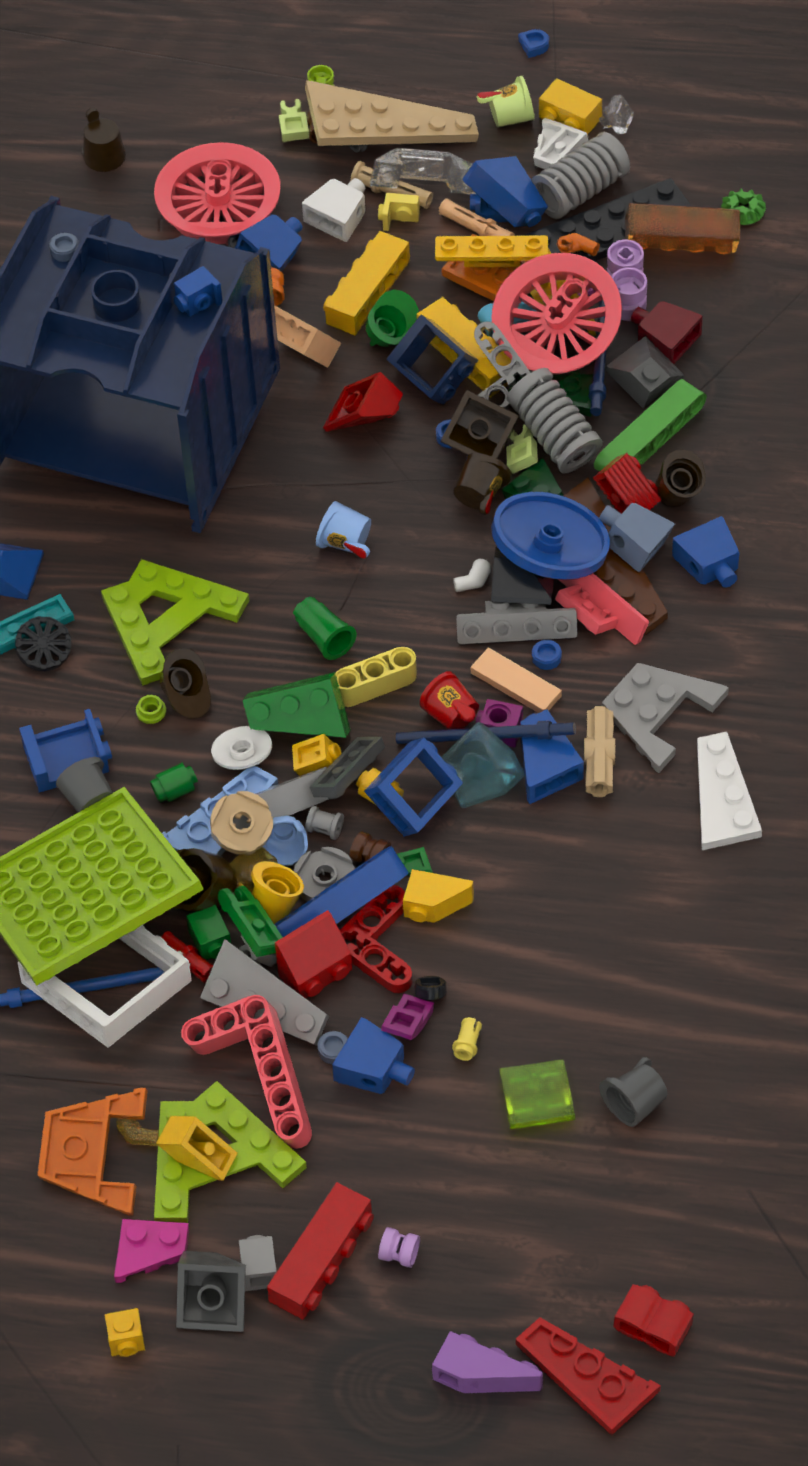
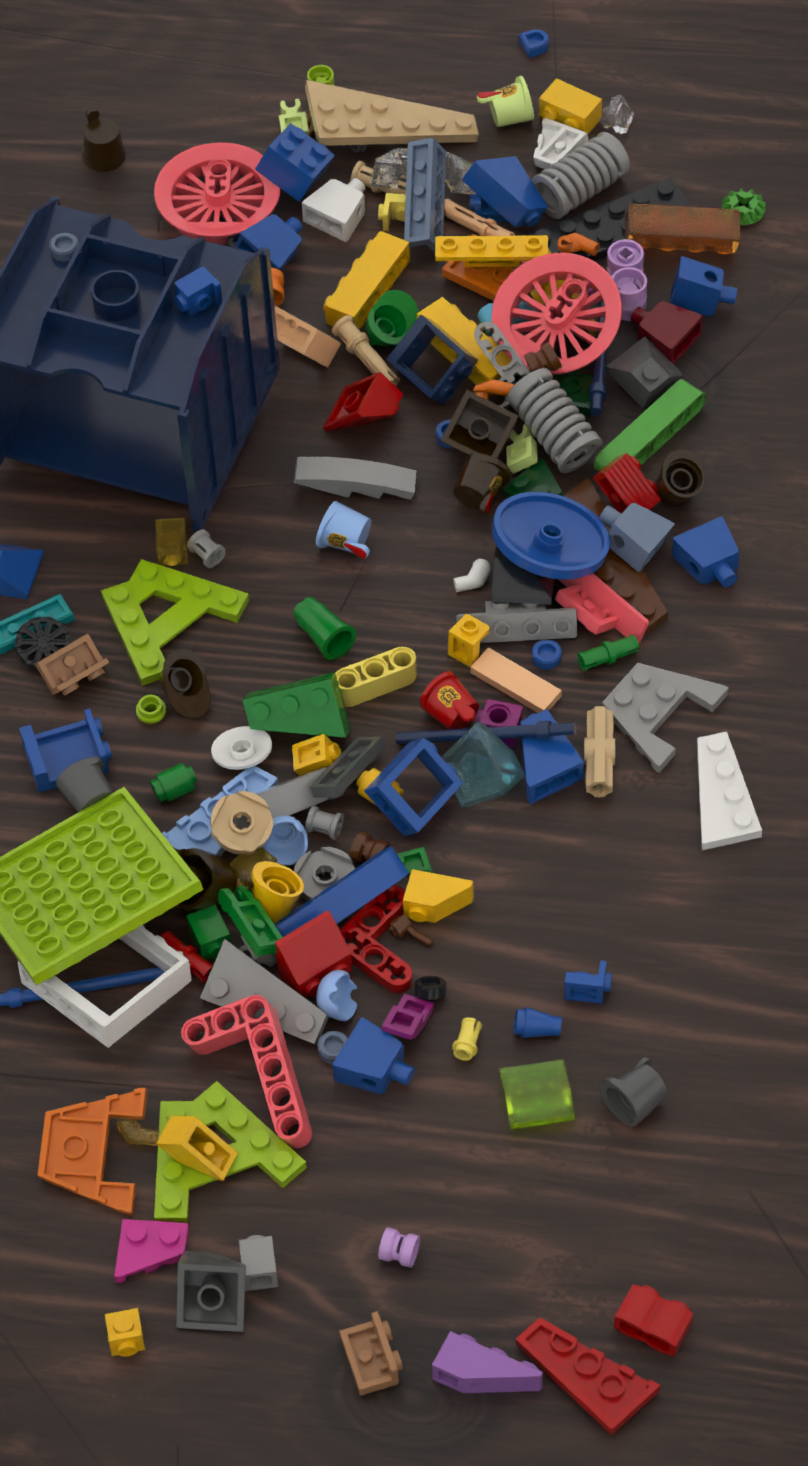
red brick [267,1182,374,1320] -> none
none -> medium nougat bracket [35,634,109,696]
none -> clear yellow brick [155,518,188,566]
none -> light grey bush [187,529,225,568]
none -> blue brick [255,123,335,201]
none -> light grey slope [293,457,416,500]
none -> light blue hair [316,969,357,1022]
none -> tan pin [331,315,400,386]
none -> medium nougat bracket [339,1311,403,1396]
none -> reddish brown hand [389,915,433,947]
none -> sand blue fence [404,138,446,253]
none -> yellow bracket [448,614,490,667]
none -> orange arm [472,379,515,400]
none -> blue cone [513,1006,562,1038]
none -> reddish brown wheel [523,342,562,372]
none -> blue bracket [564,960,612,1004]
none -> green pin [577,634,640,671]
none -> blue torso [669,256,737,316]

